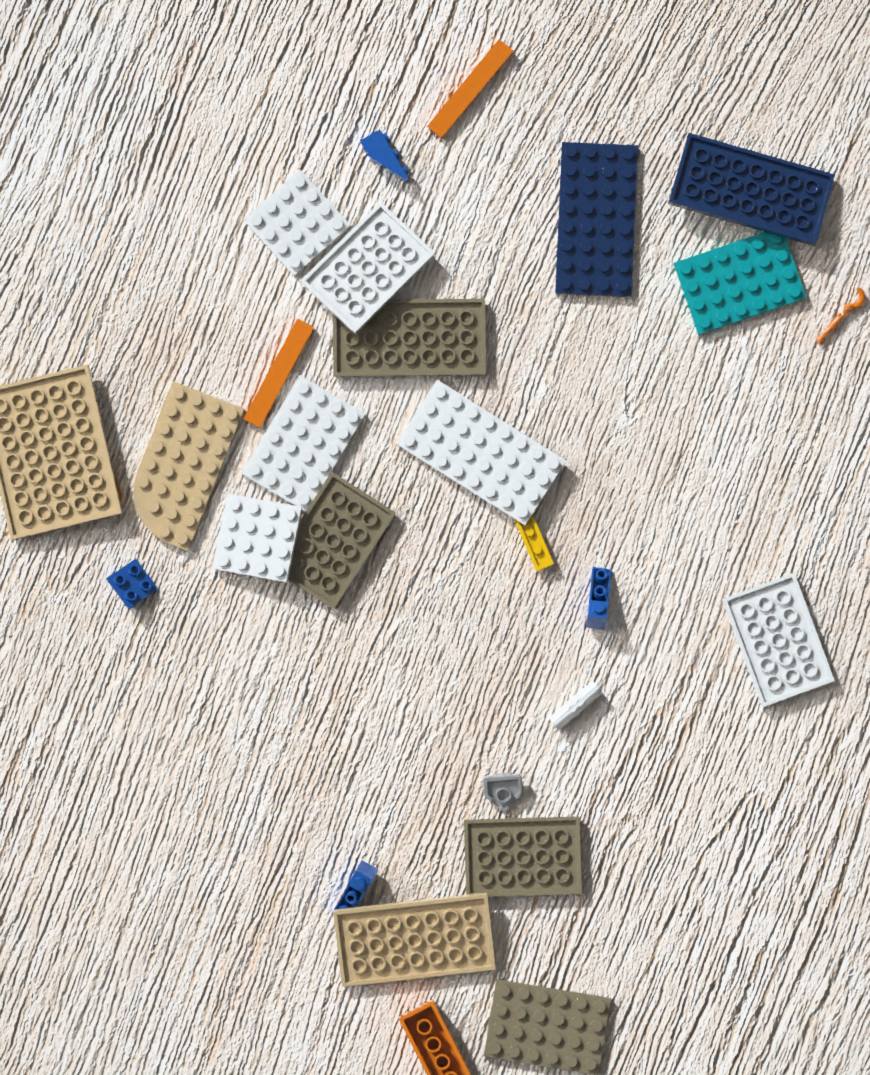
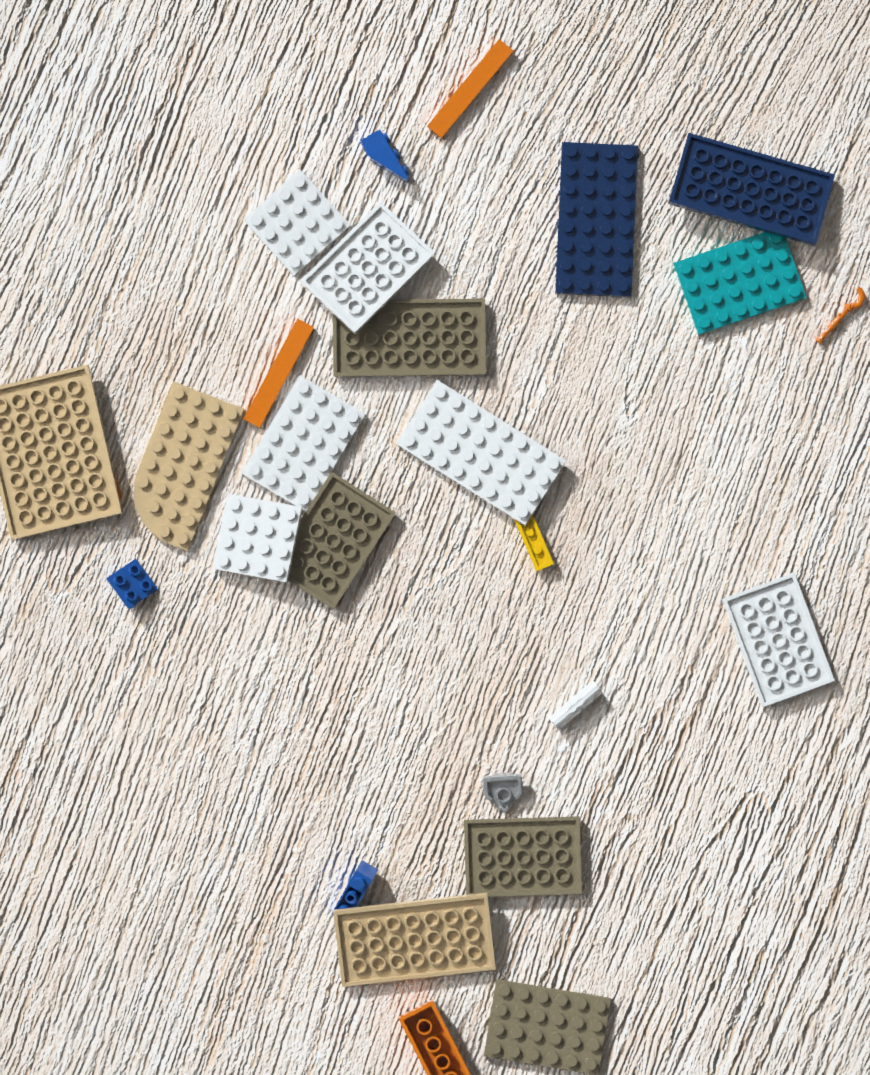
blue slope [586,567,612,630] -> none

